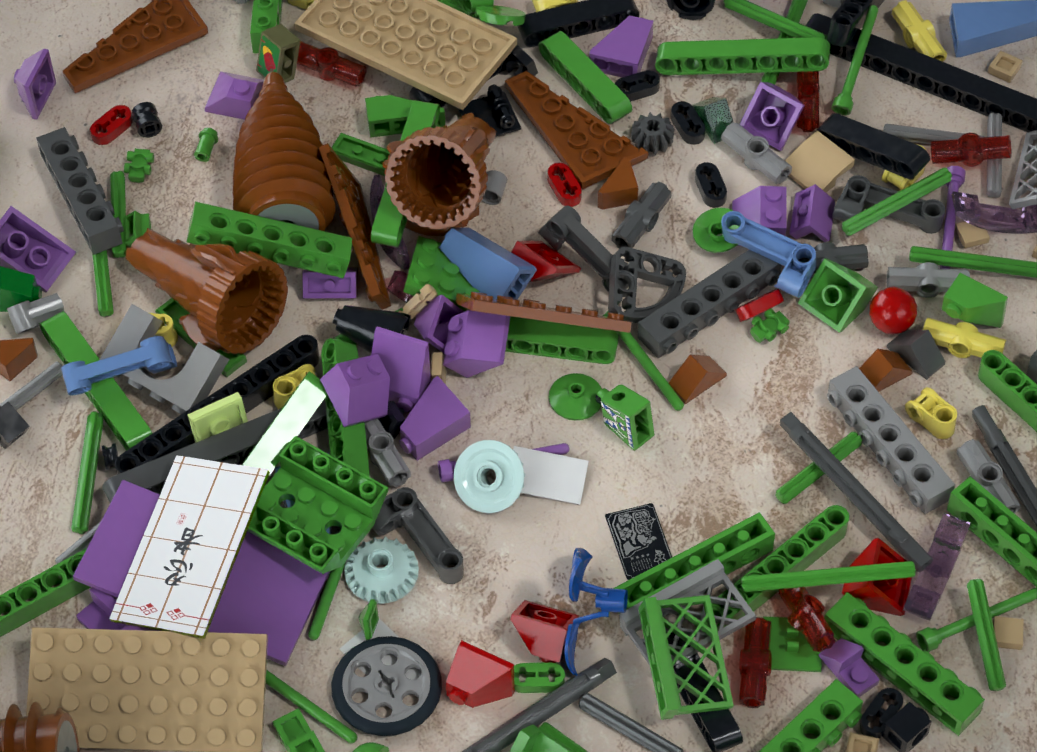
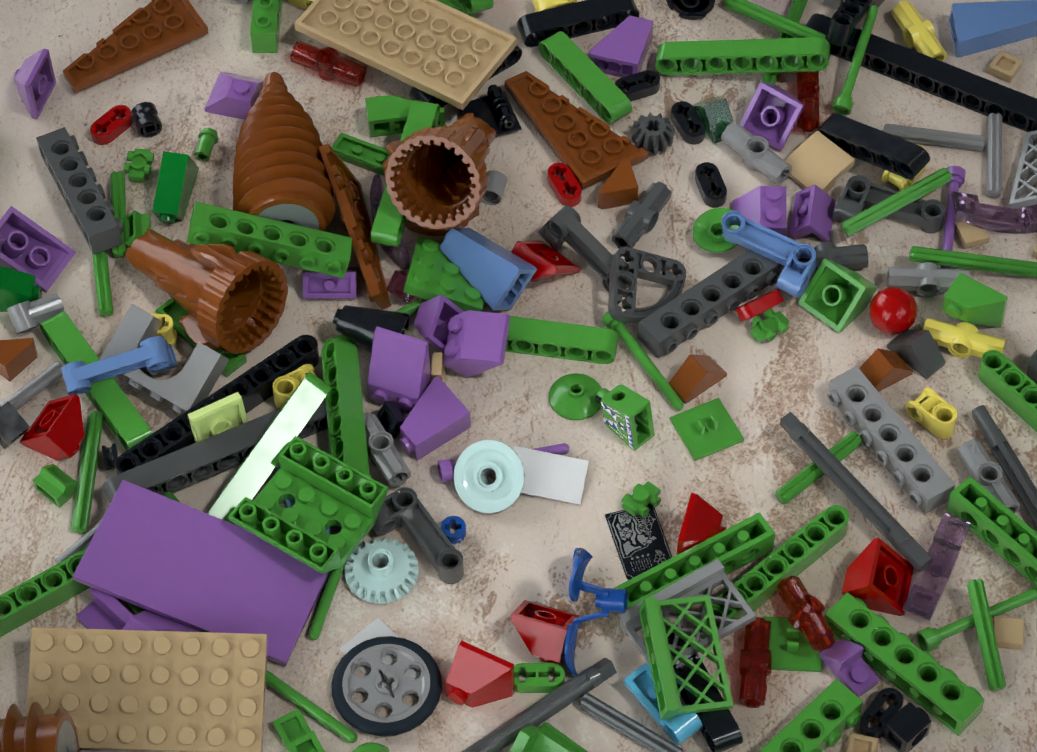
white piece [109,455,270,639] -> none
olive brick [256,24,301,83] -> none
medium lavender slope [320,354,390,427] -> none
bright green slope [359,599,379,640] -> none
tan axle [398,284,437,319] -> none
dark orange wing [455,292,632,333] -> none
bright green tile [475,5,526,26] -> none
black tile [505,45,538,76] -> none
bright green axle [741,561,916,592] -> none
clear red piece [931,132,1012,167] -> none
none -> red slope [20,394,84,460]
none -> bright green piece [33,464,78,508]
none -> green slope [152,151,199,224]
none -> blue bush [440,516,466,545]
none -> bright green piece [622,481,661,518]
none -> medium azure plate [623,662,703,745]
none -> bright green piece [670,398,744,461]
none -> red slope [677,493,727,555]

